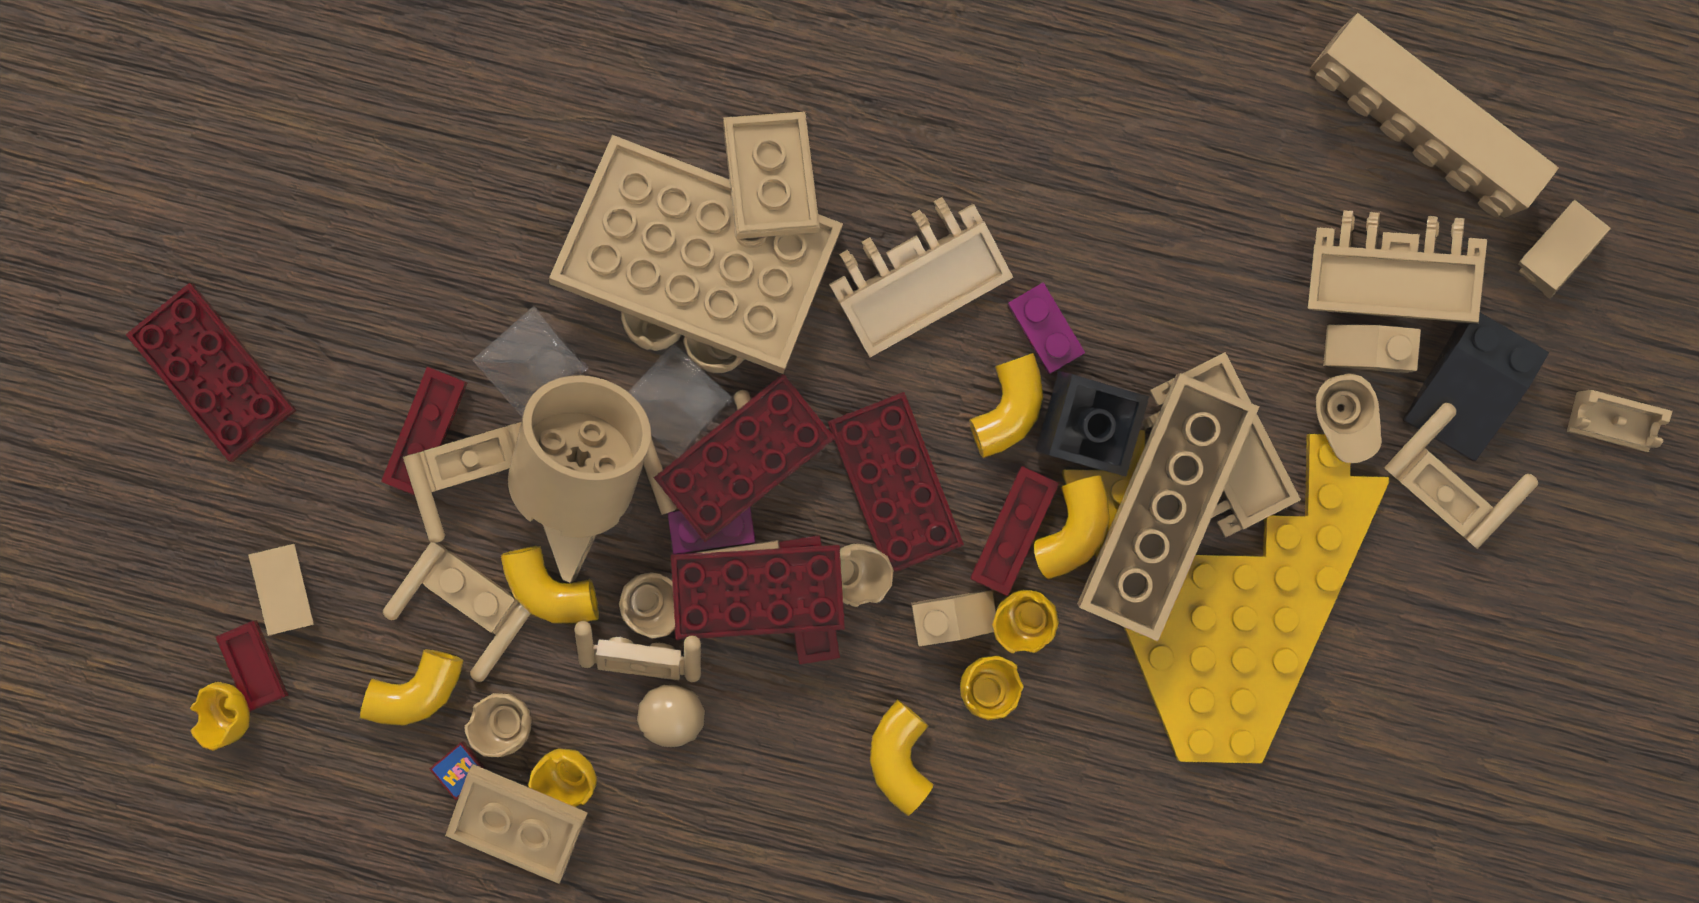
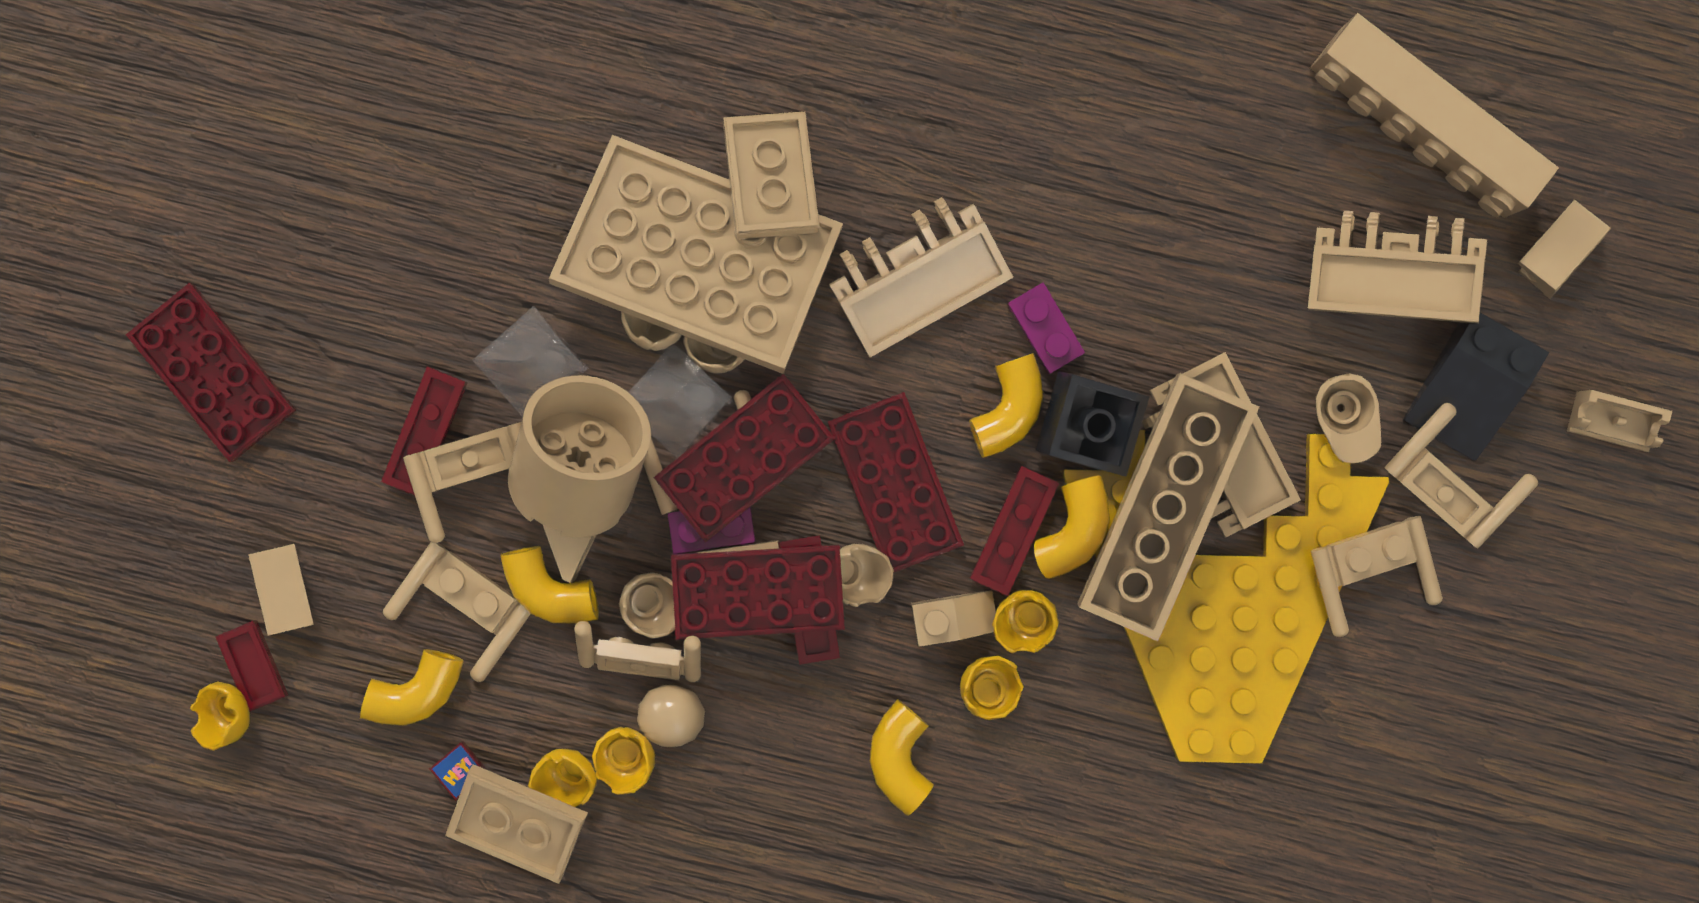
tan hair [464,693,532,757] -> none
tan slope [1323,325,1421,373] -> none
none -> yellow hair [592,727,655,795]
none -> tan plate [1310,516,1443,637]

